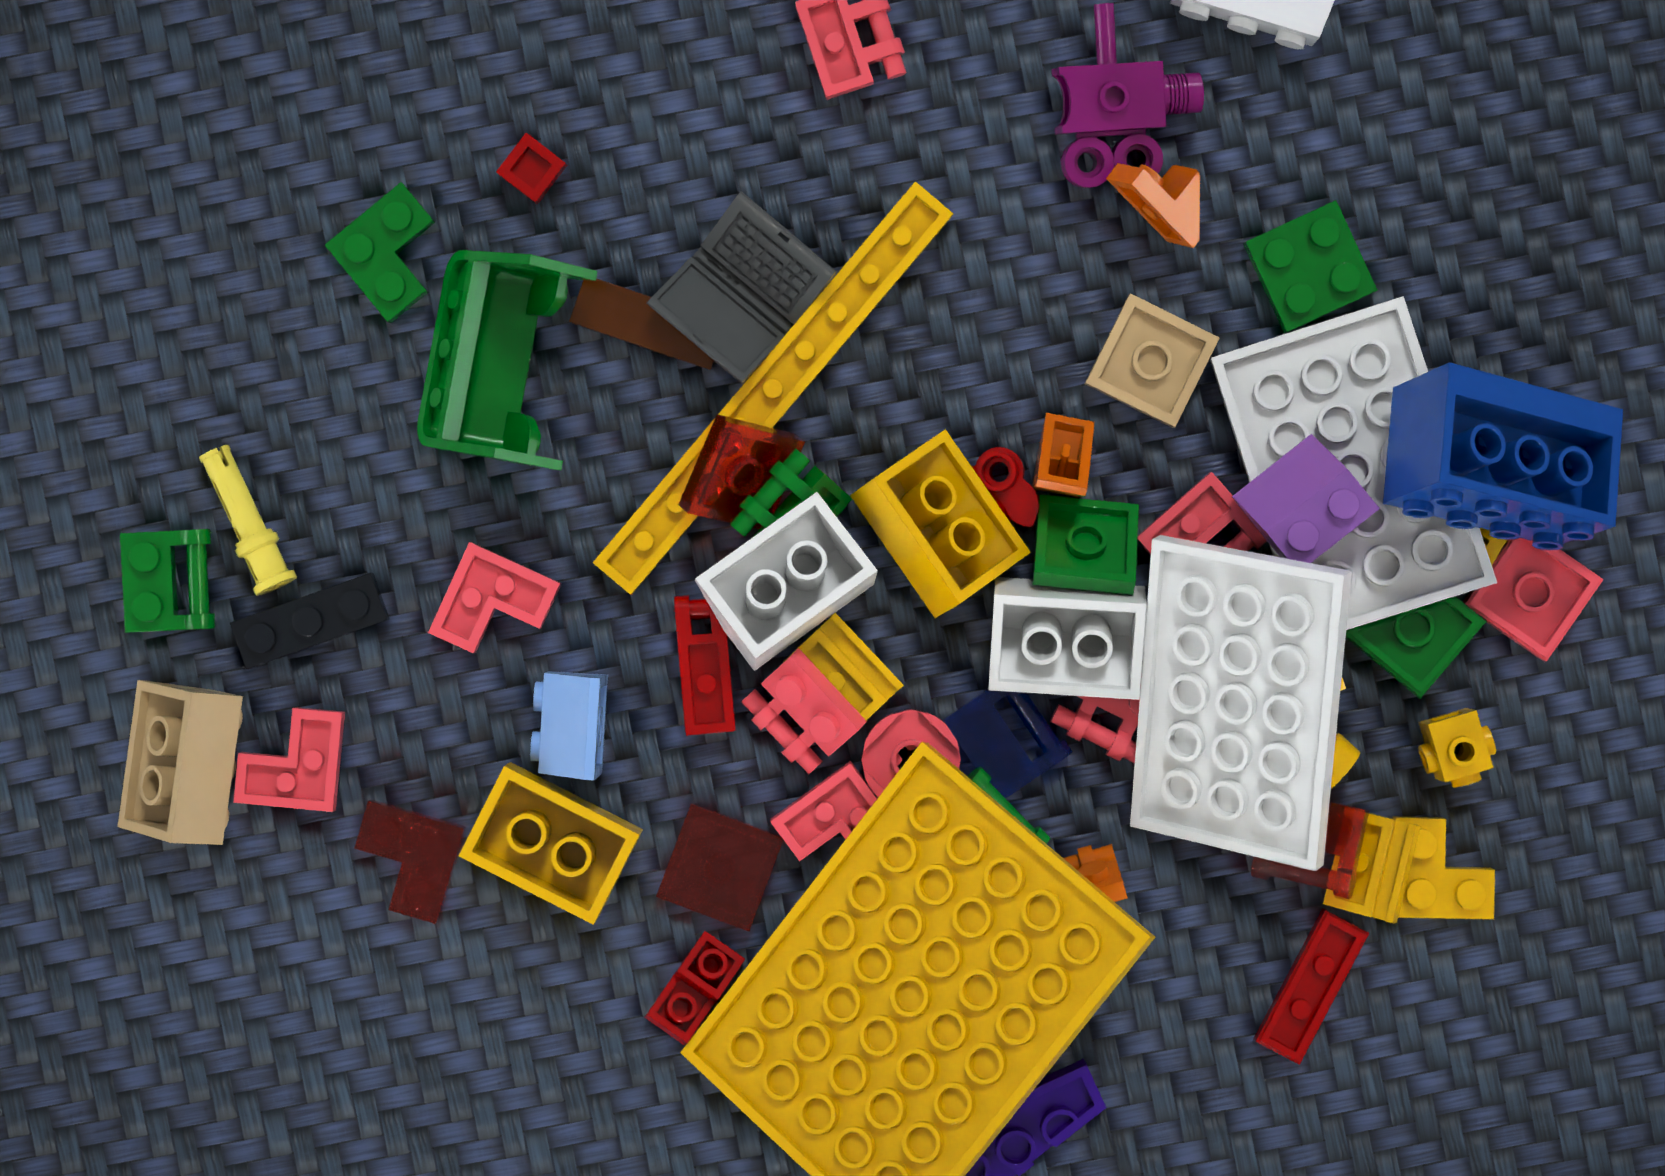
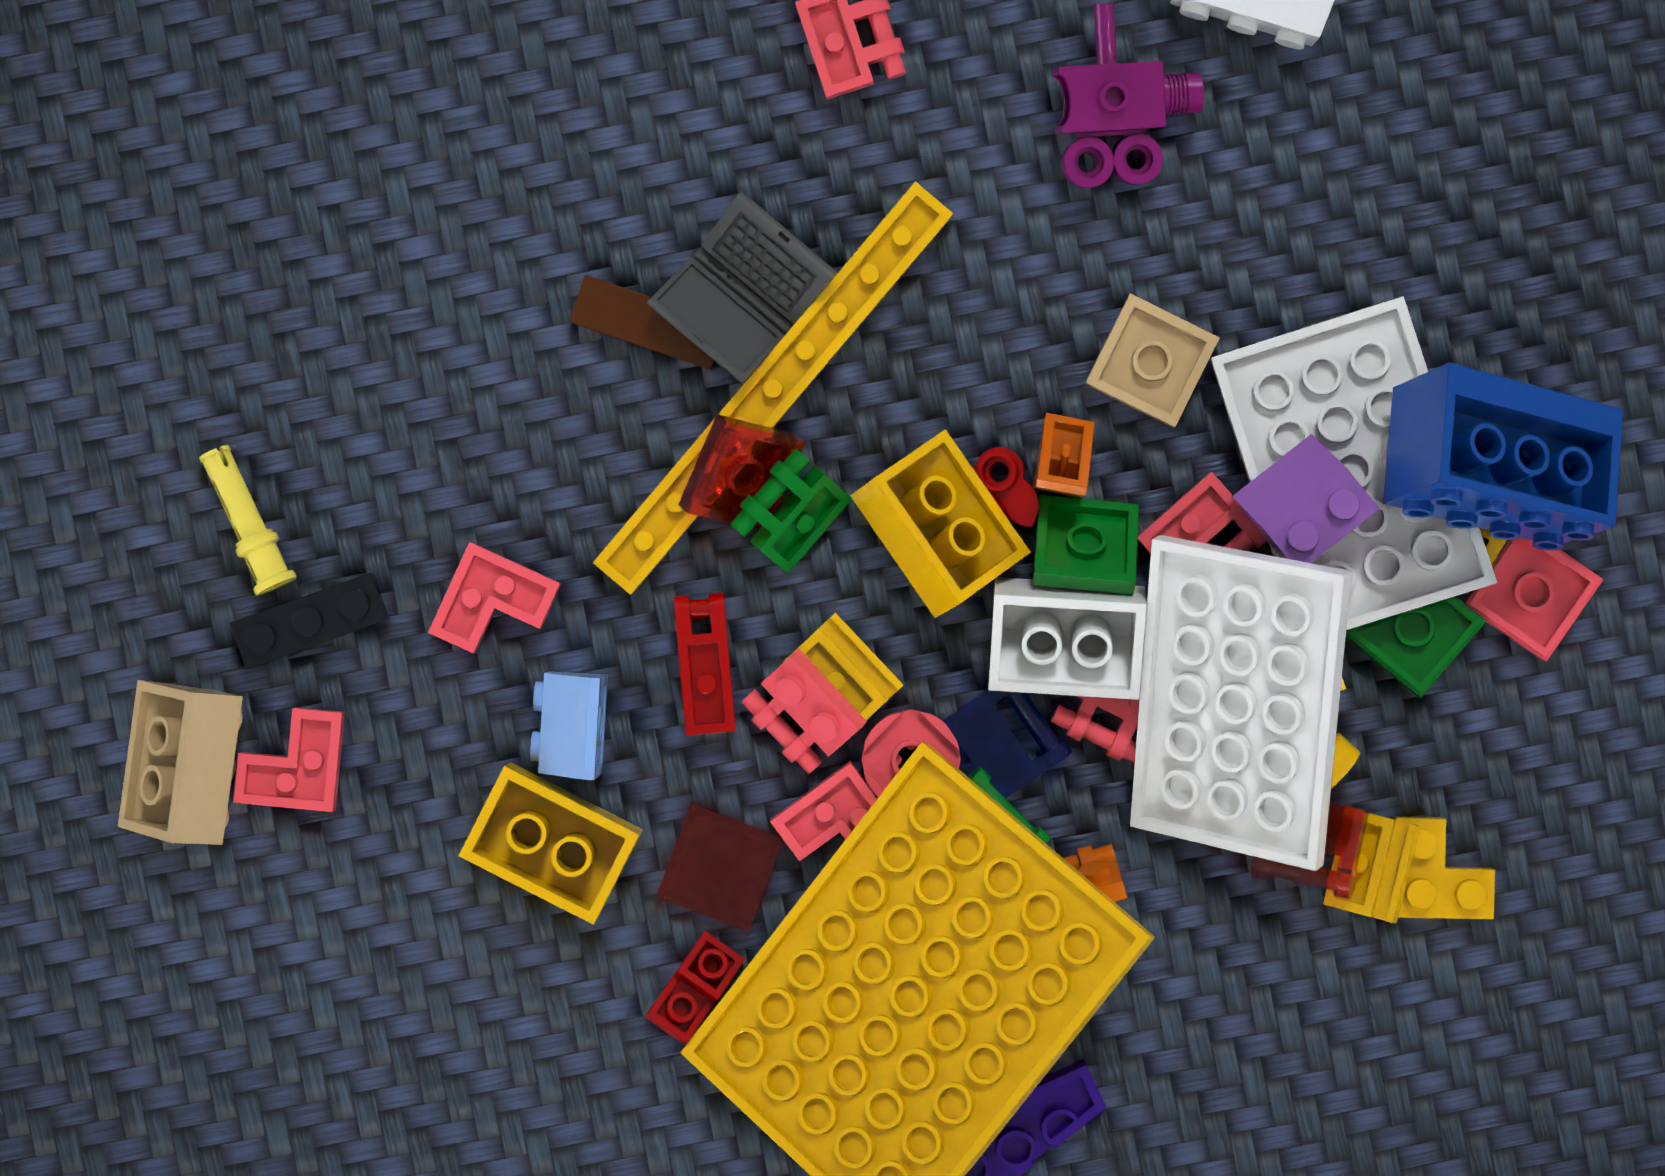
green plate [120,529,215,633] -> none
green plate [325,182,436,324] -> none
clear red plate [354,799,466,924] -> none
green windscreen [417,250,598,471] -> none
red plate [496,133,568,205] -> none
white slope [695,492,878,671] -> none
orange slope [1106,163,1200,249] -> none
green plate [1243,200,1378,334] -> none
red tile [1253,908,1369,1065] -> none
yellow brick [1418,708,1496,788] -> none

